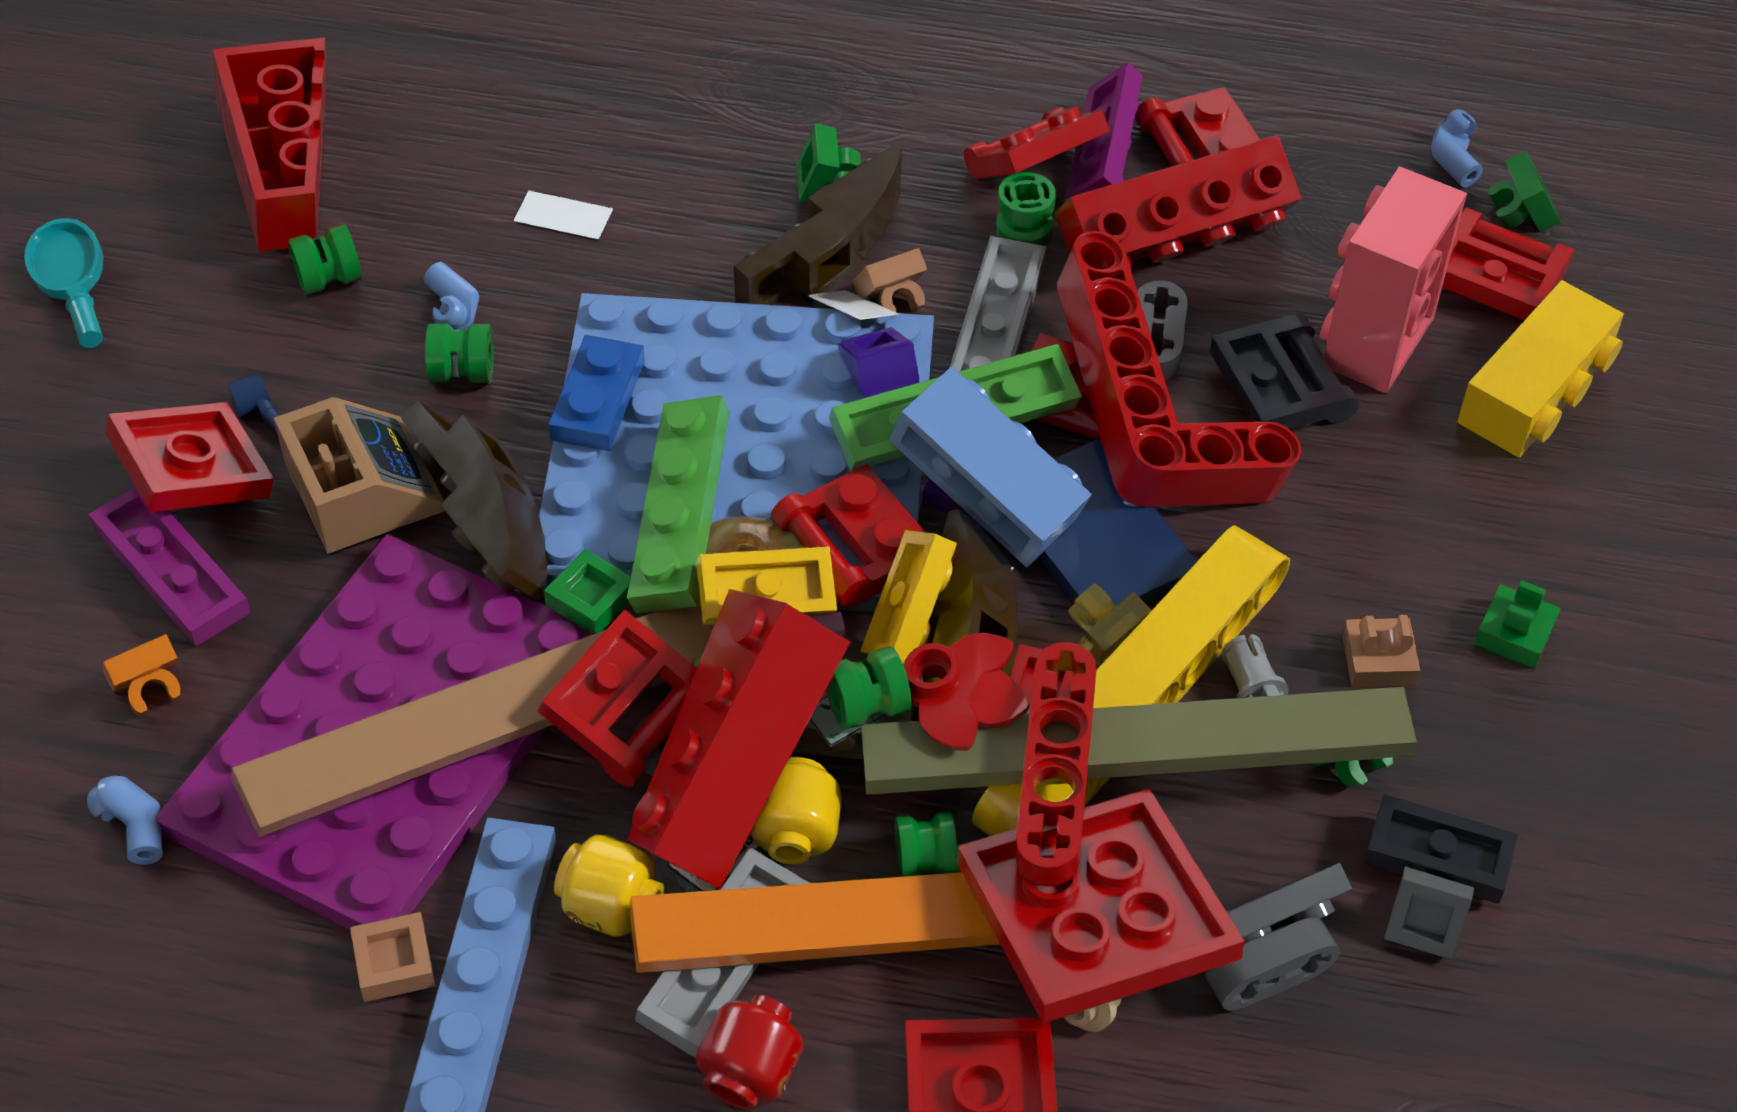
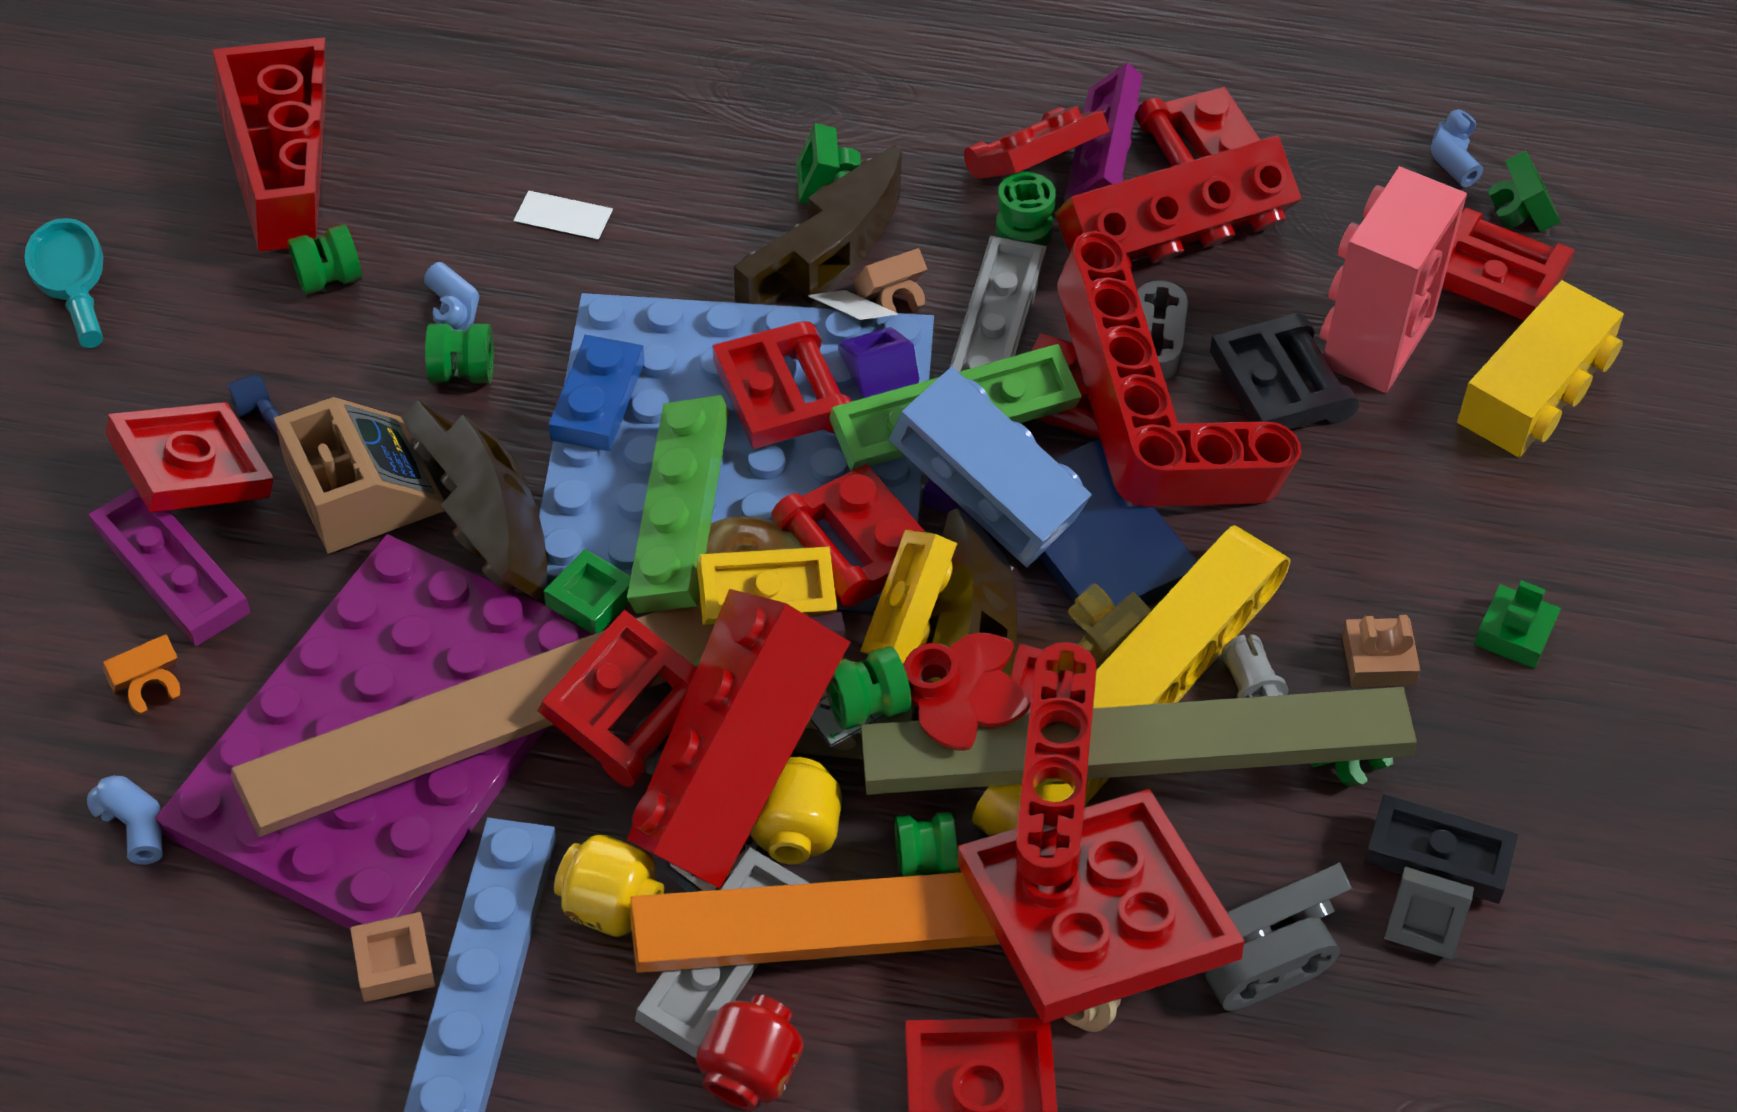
none -> red plate [712,321,852,449]

